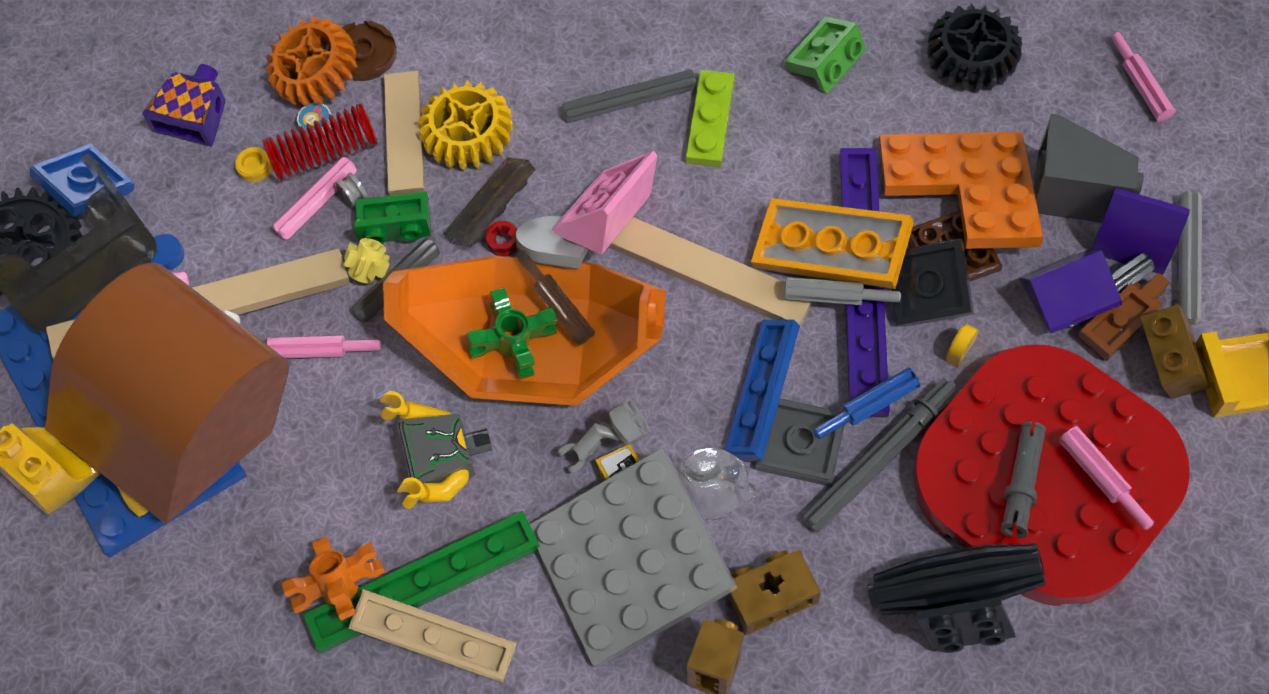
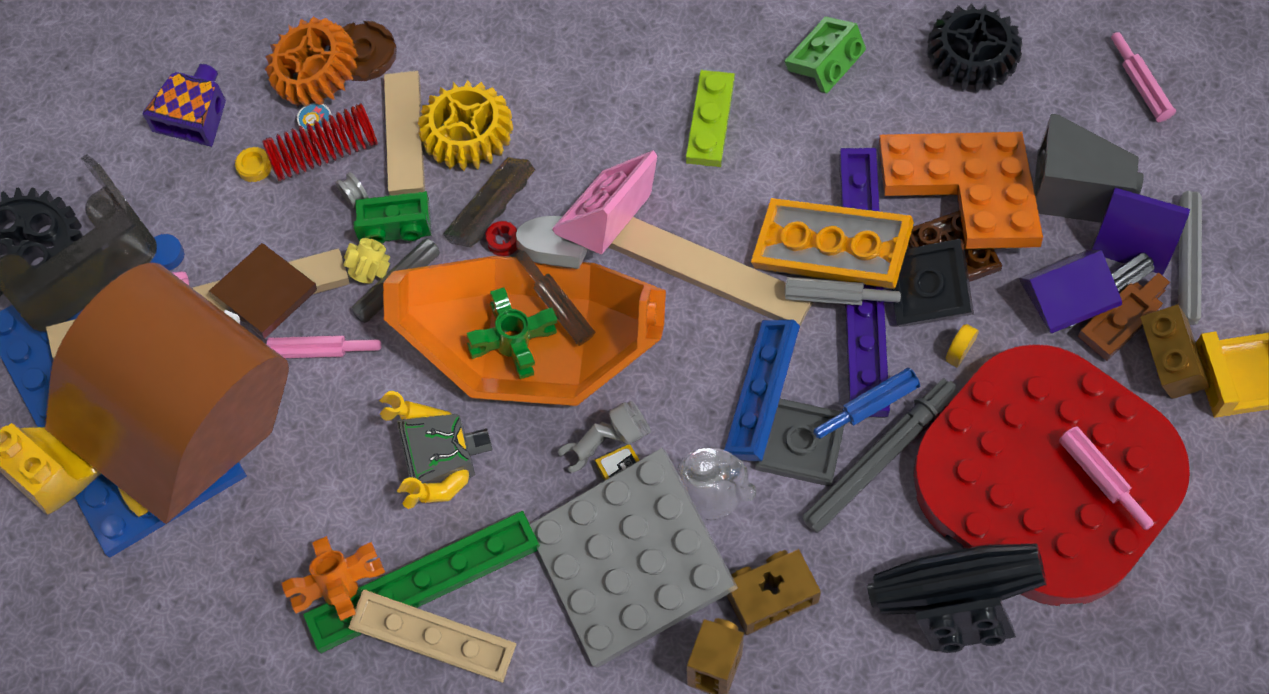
blue plate [30,144,134,216] -> none
bright pink axle [273,157,357,240] -> none
dark grey axle [562,70,696,122] -> none
dark grey pin [1000,421,1047,538] -> none
none -> reddish brown tile [209,243,317,339]

